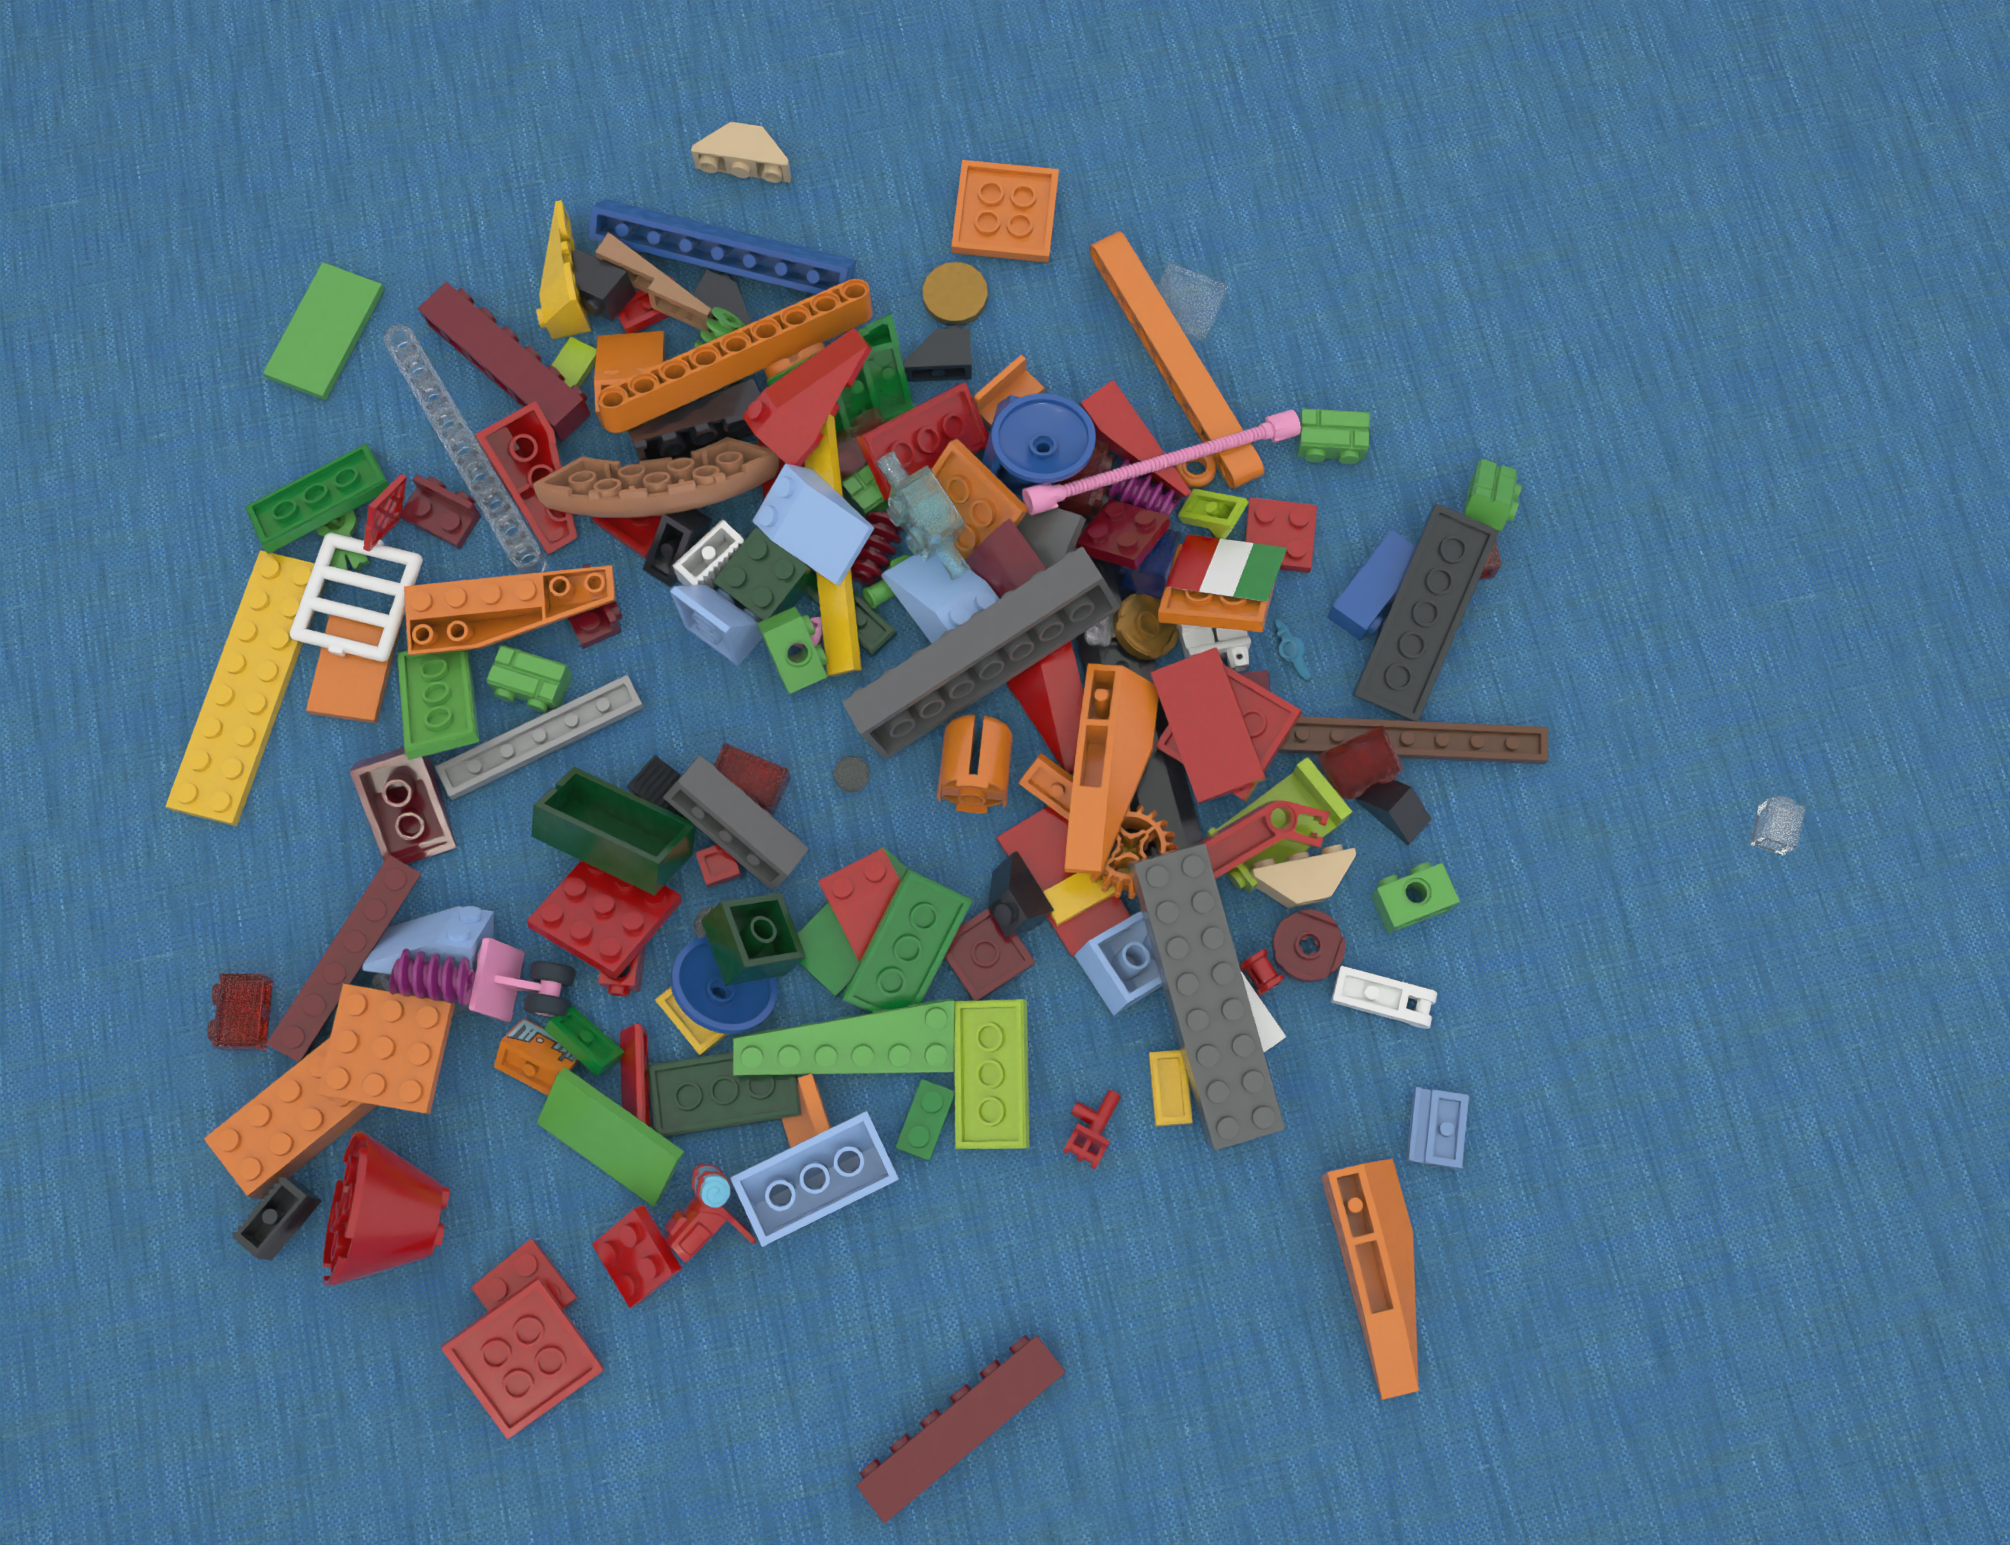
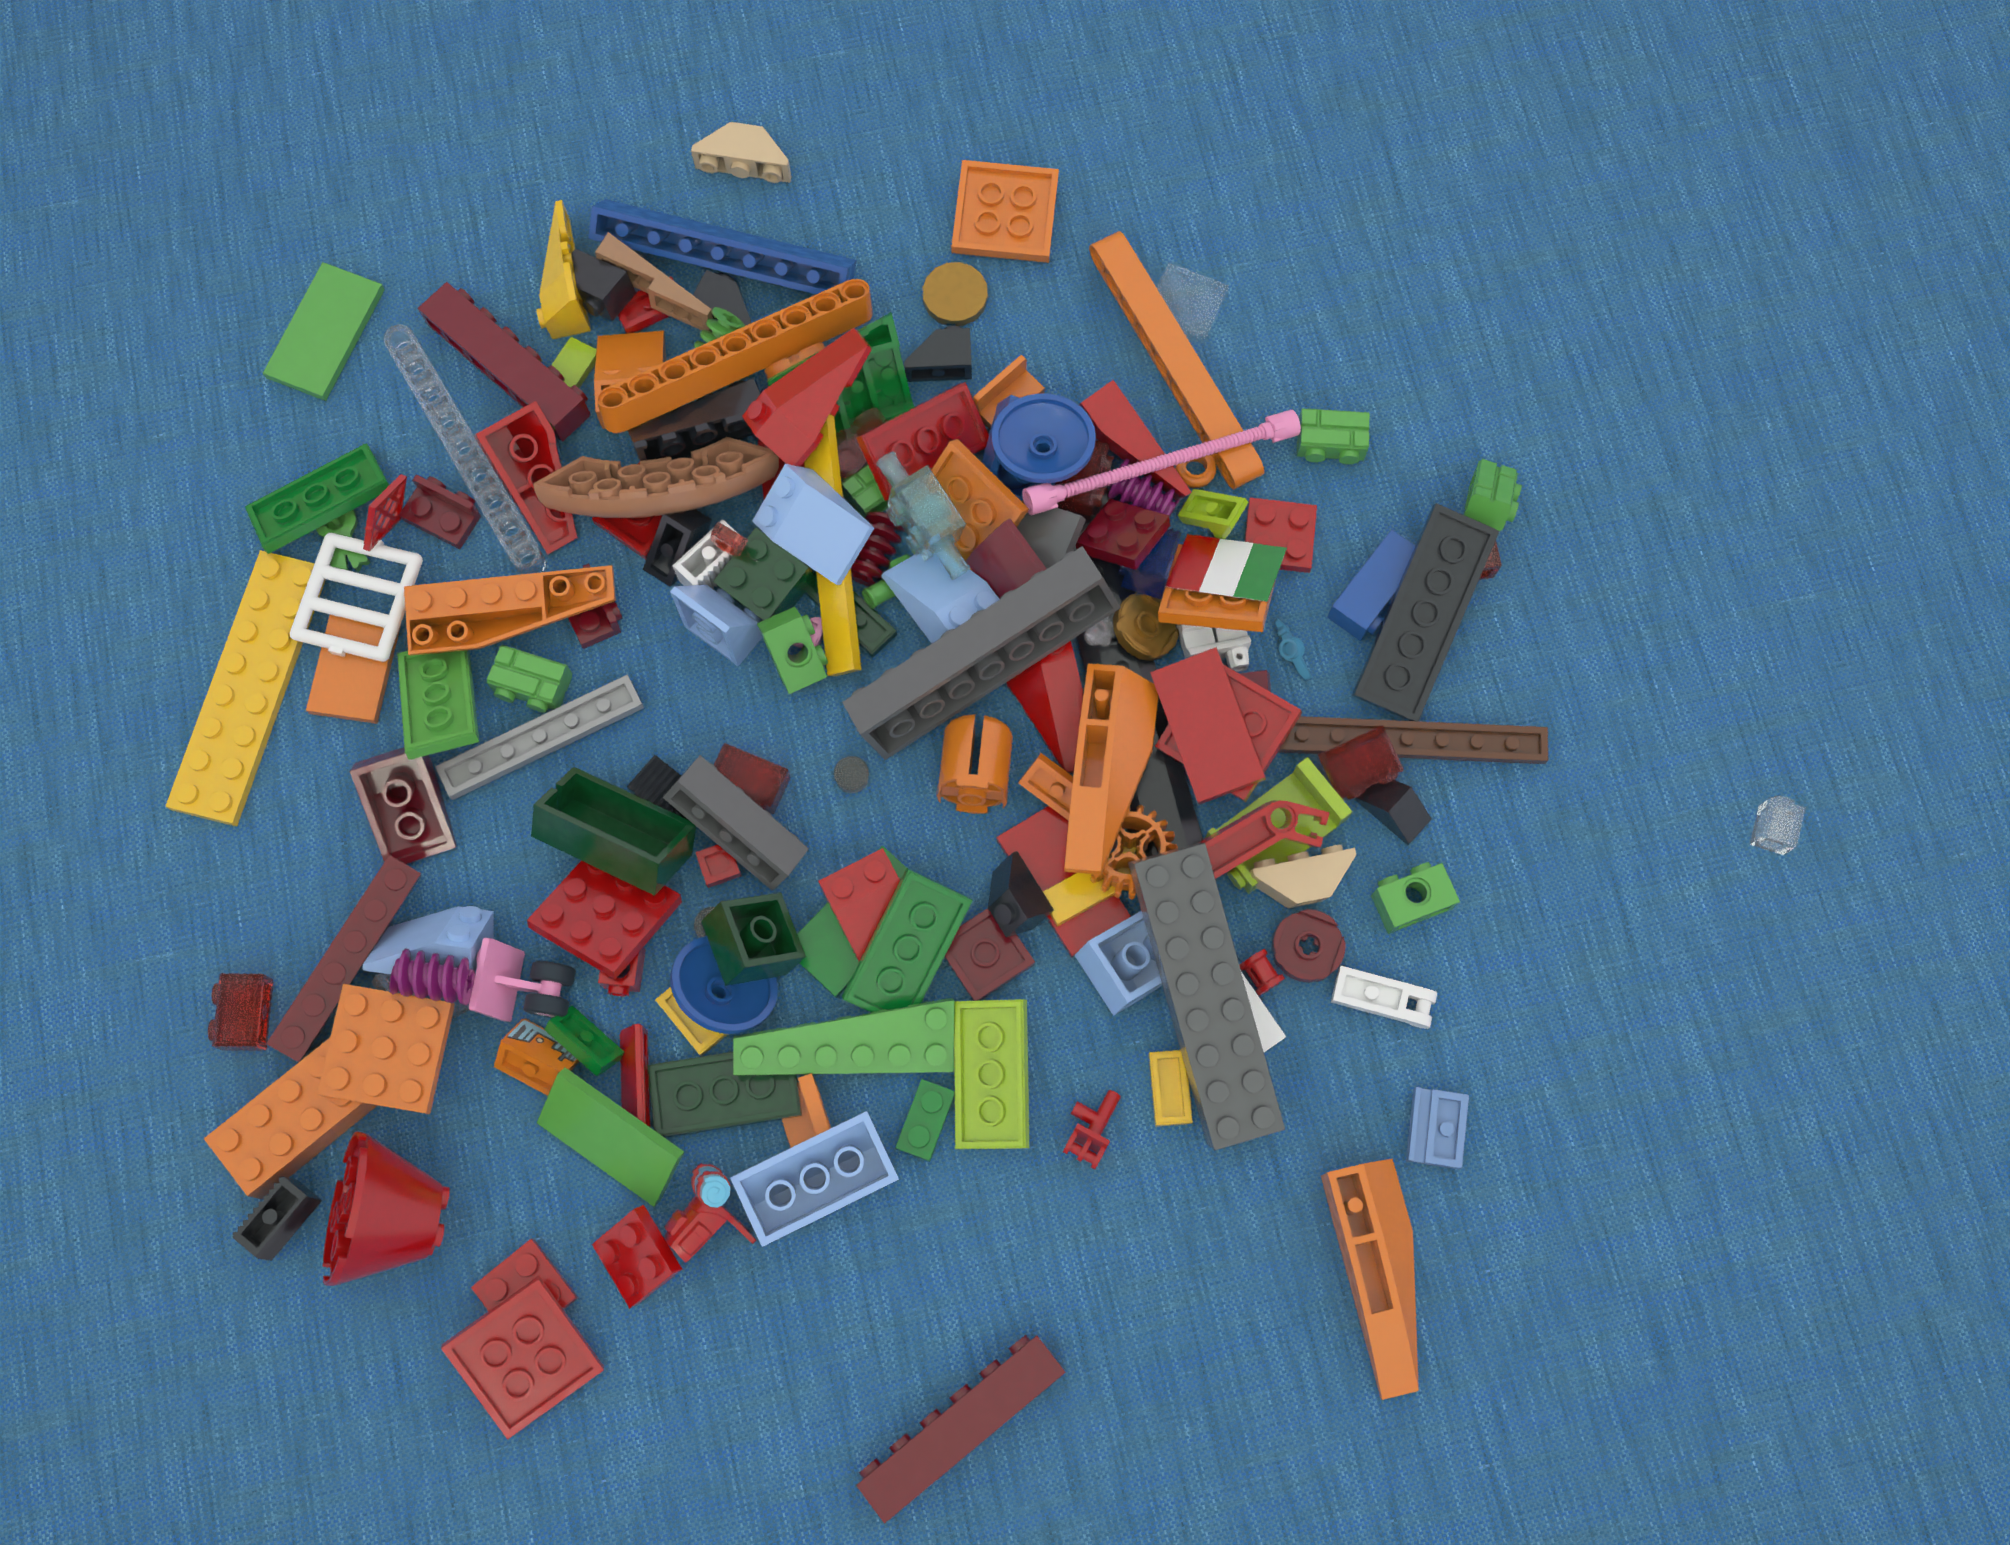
none -> clear red tile [711,522,748,556]

